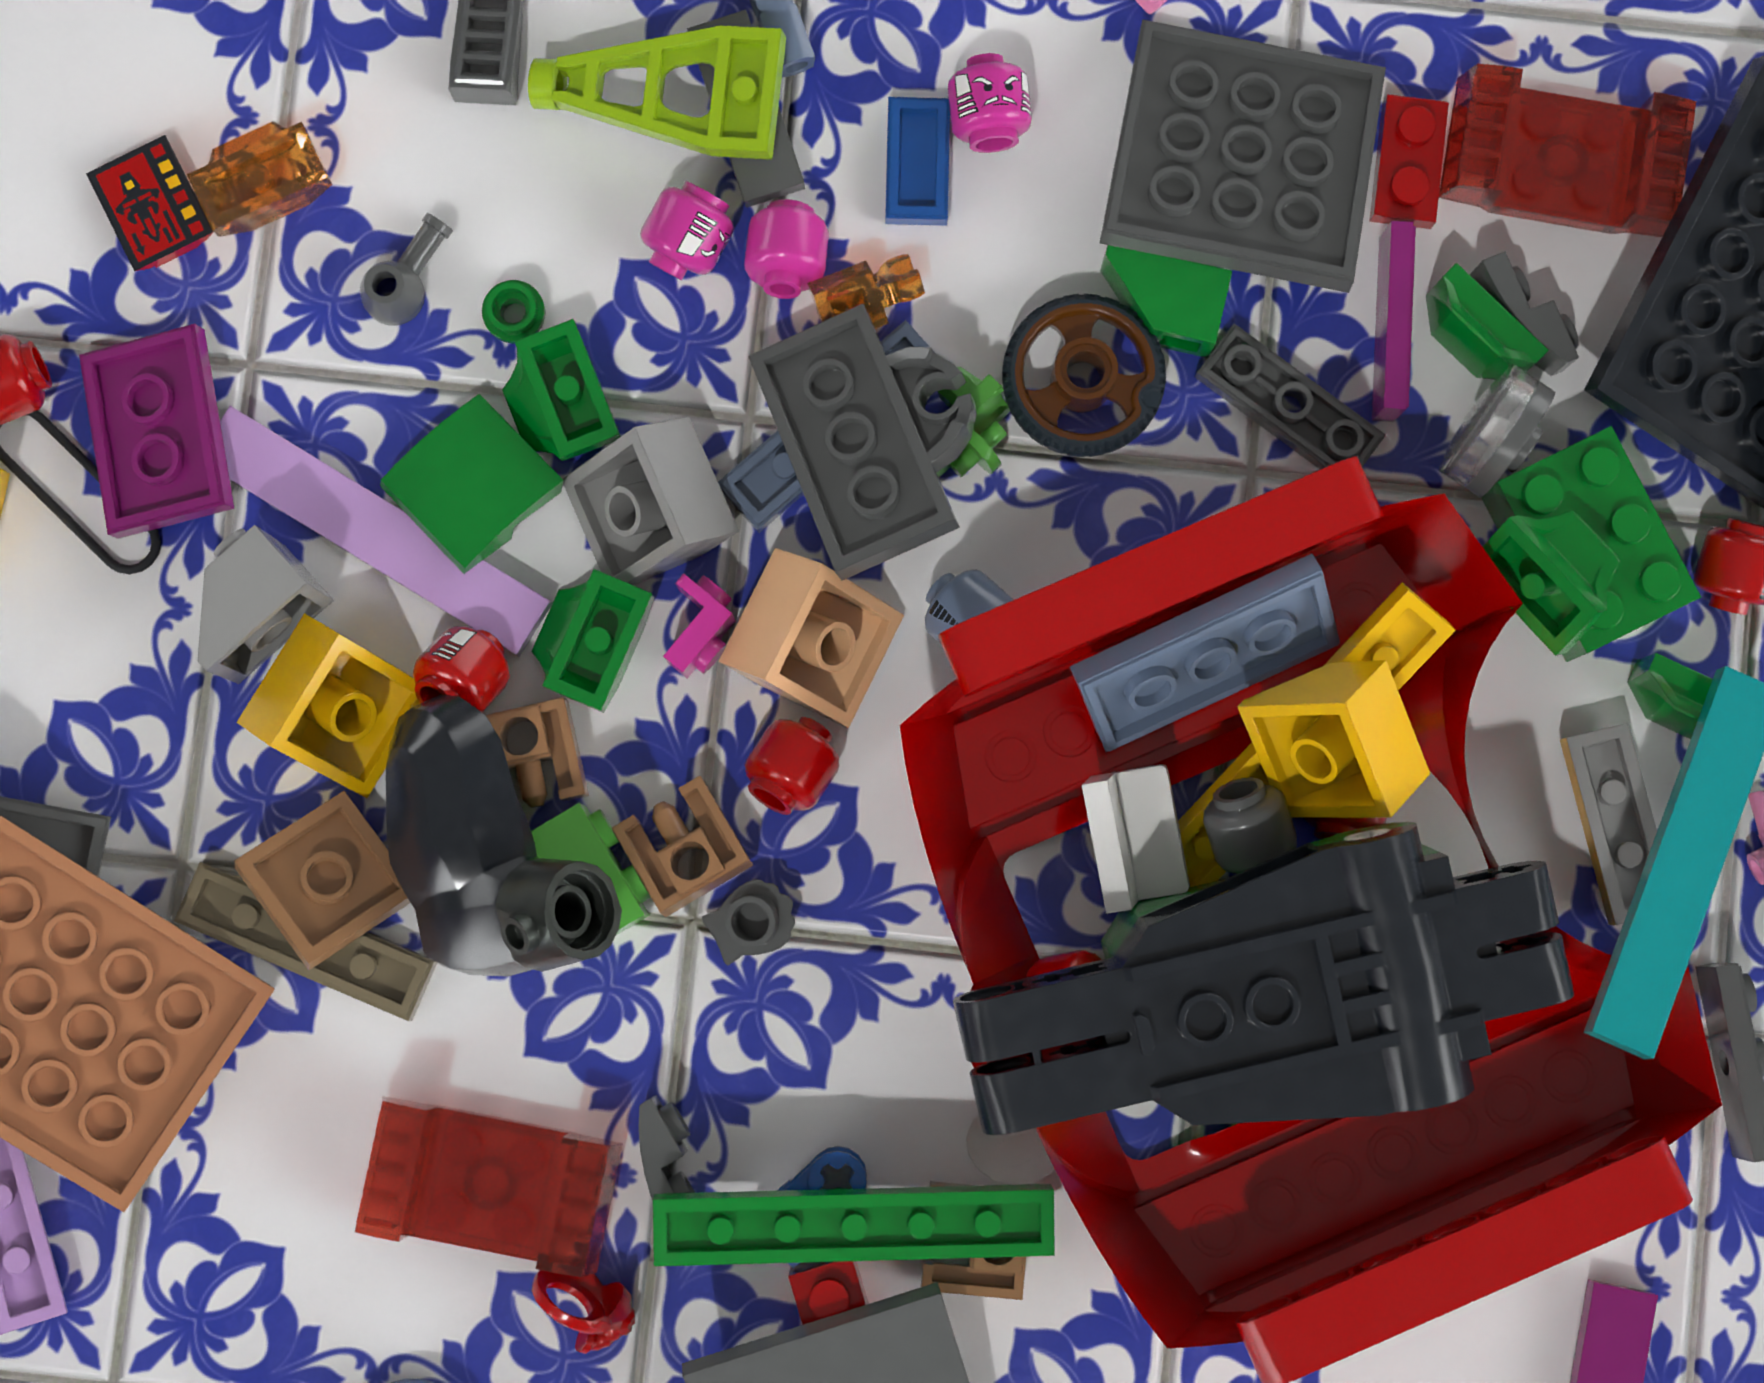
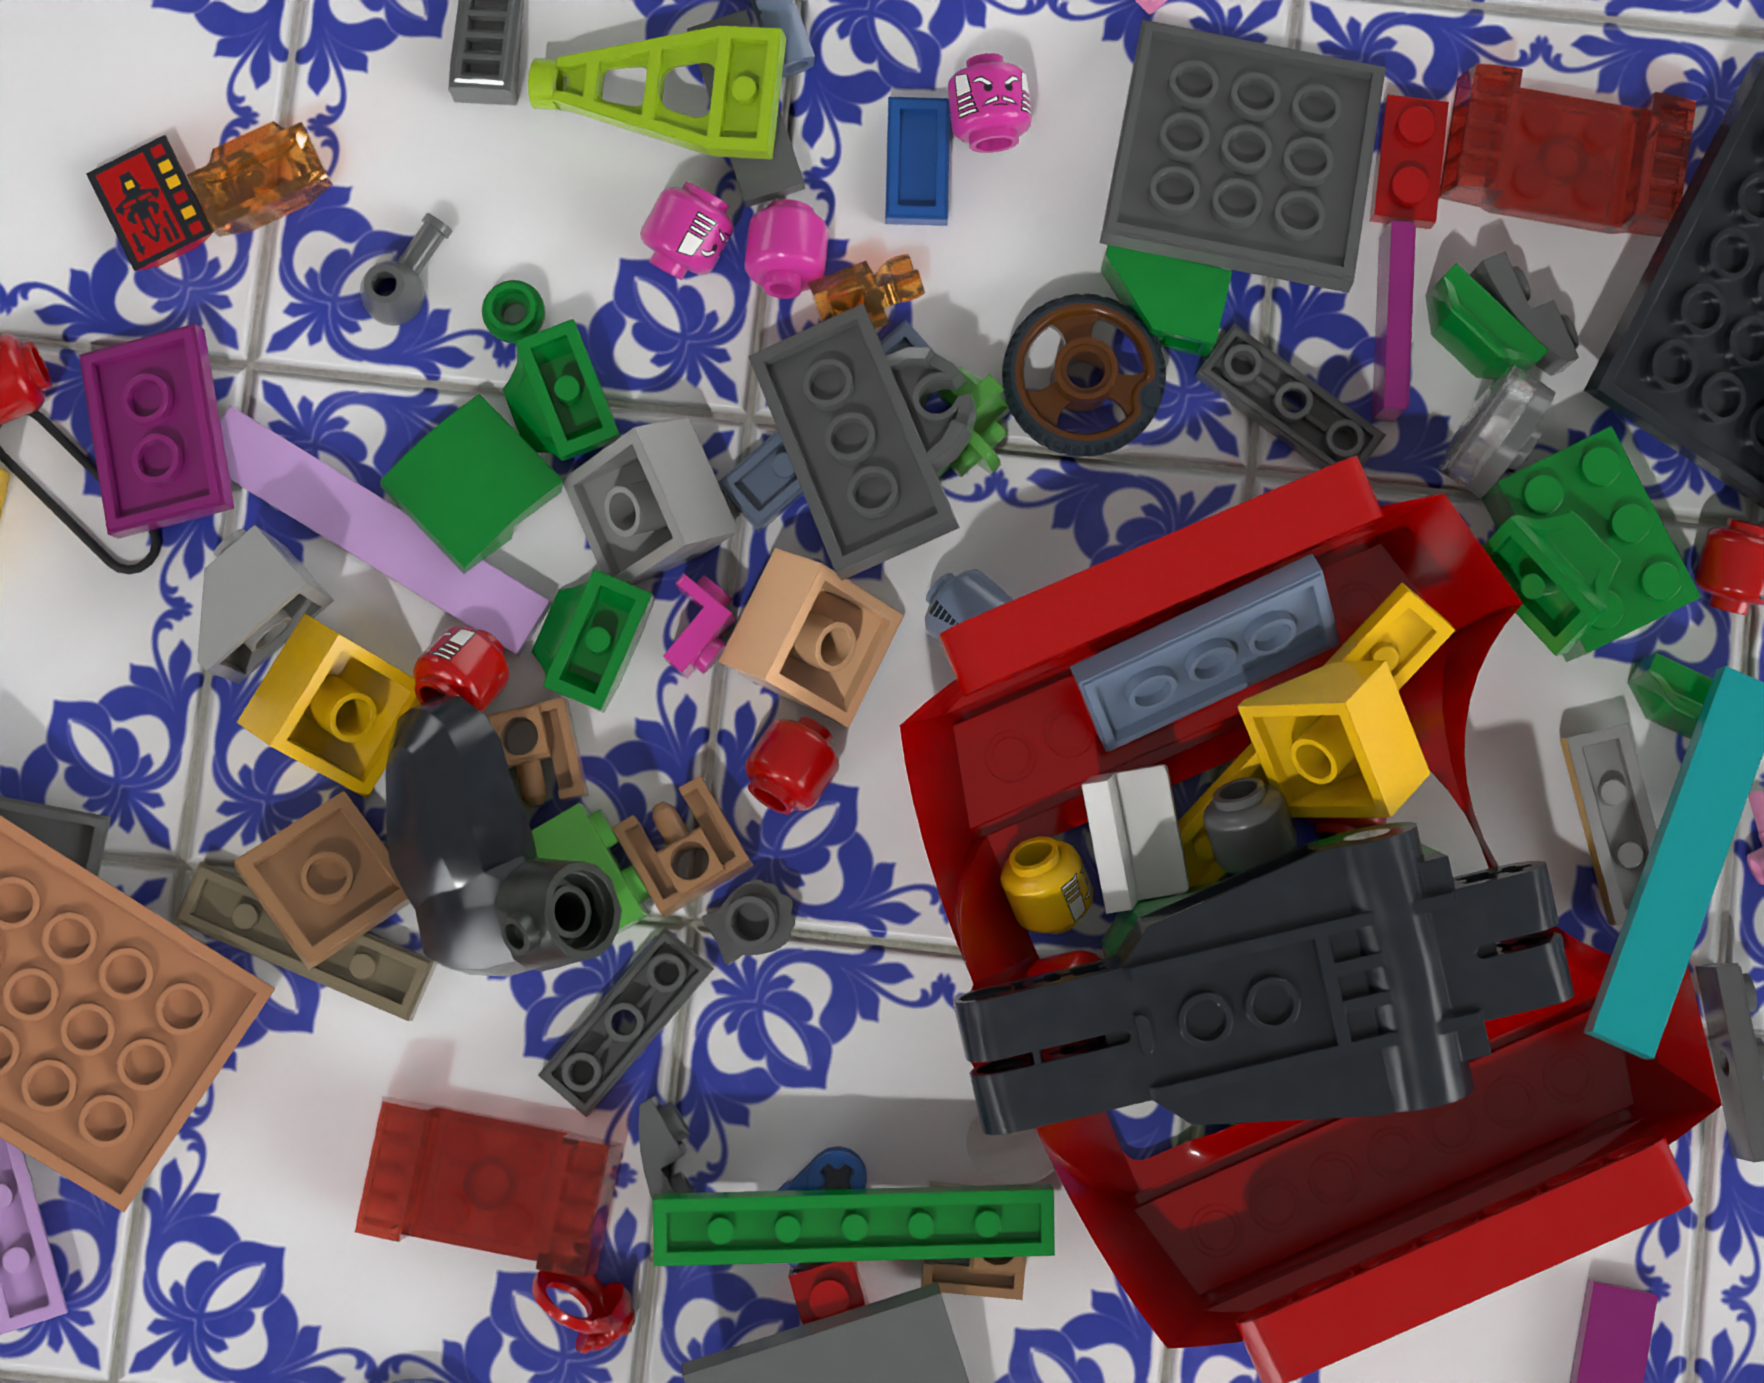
none -> dark grey tile [538,927,714,1117]
none -> yellow head [1000,836,1093,934]

